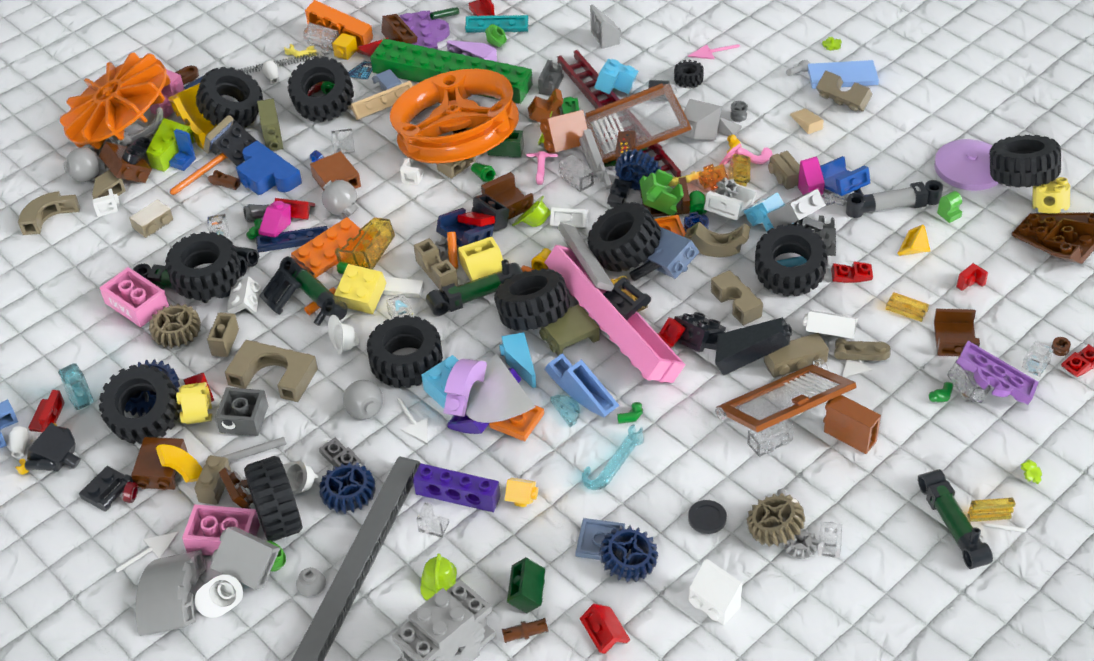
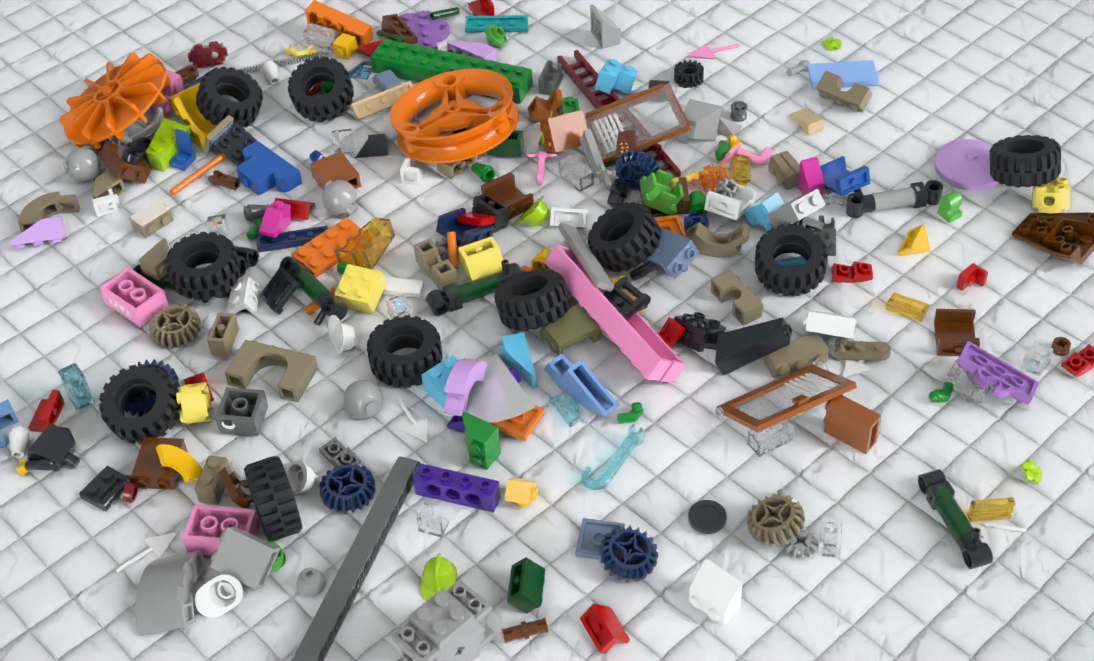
light grey bar [221,437,286,462] -> none
olive window [257,98,283,151] -> none
none -> lavender slope [9,216,67,248]
none -> dark tan slope [139,238,170,281]
none -> dark red brick [188,41,228,68]
none -> black slope [355,134,388,158]
none -> dark green bar [376,30,403,42]
none -> green slope [462,411,501,470]
none -> green arm [715,140,729,161]

